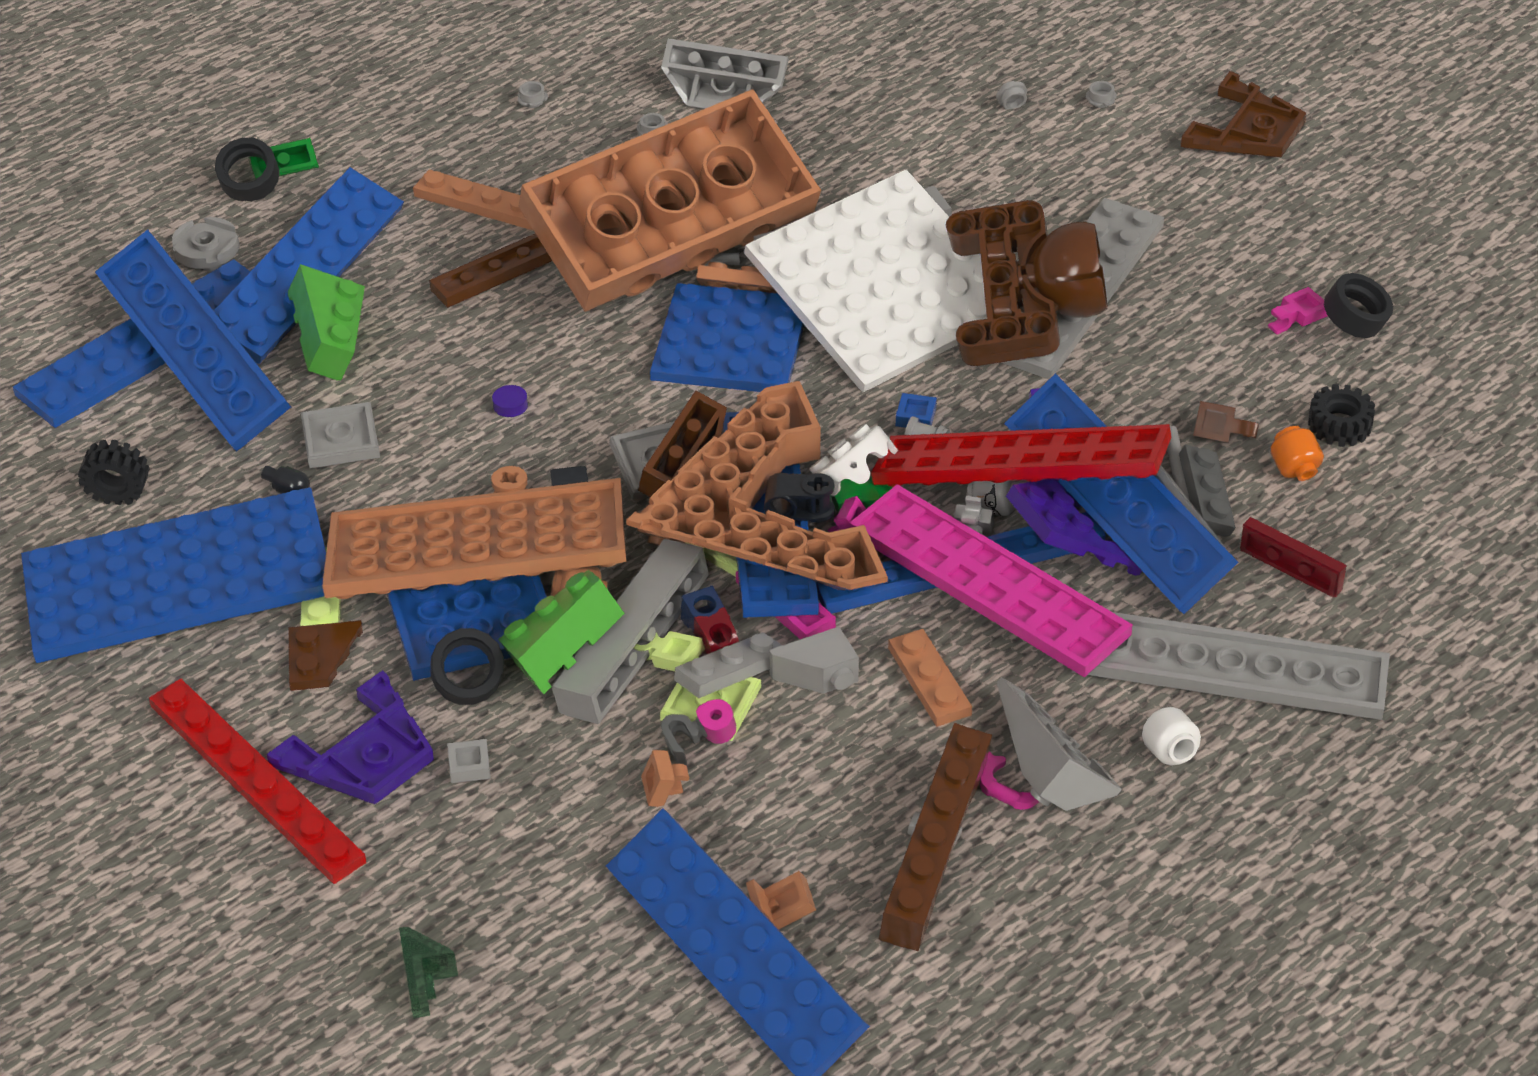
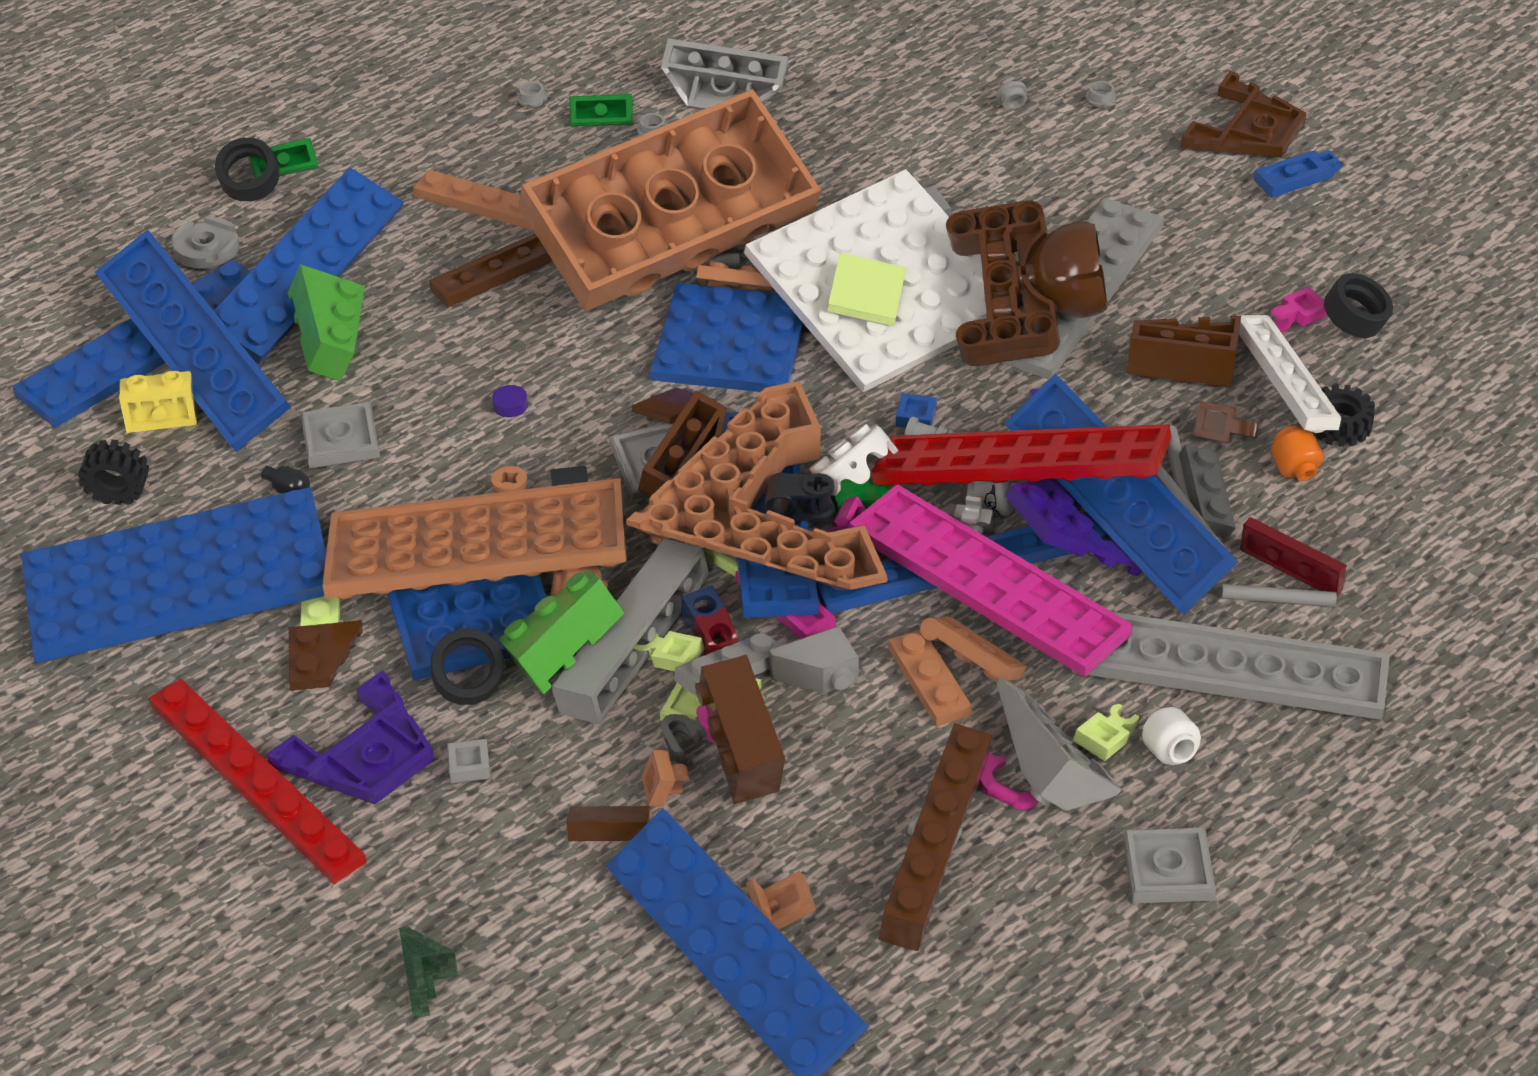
none -> light yellow bracket [119,371,197,433]
none -> reddish brown slope [567,806,650,841]
none -> green slope [569,94,633,127]
none -> reddish brown piece [631,387,715,424]
none -> reddish brown wedge [695,655,785,804]
none -> yellowish green tile [827,253,907,326]
none -> nougat plate [920,616,1027,682]
none -> yellowish green plate [1073,704,1139,761]
none -> light grey plate [1123,827,1216,903]
none -> reddish brown wedge [1127,315,1241,387]
none -> light grey bar [1222,584,1337,607]
none -> white plate [1237,315,1341,433]
none -> blue hinge [1254,150,1342,198]

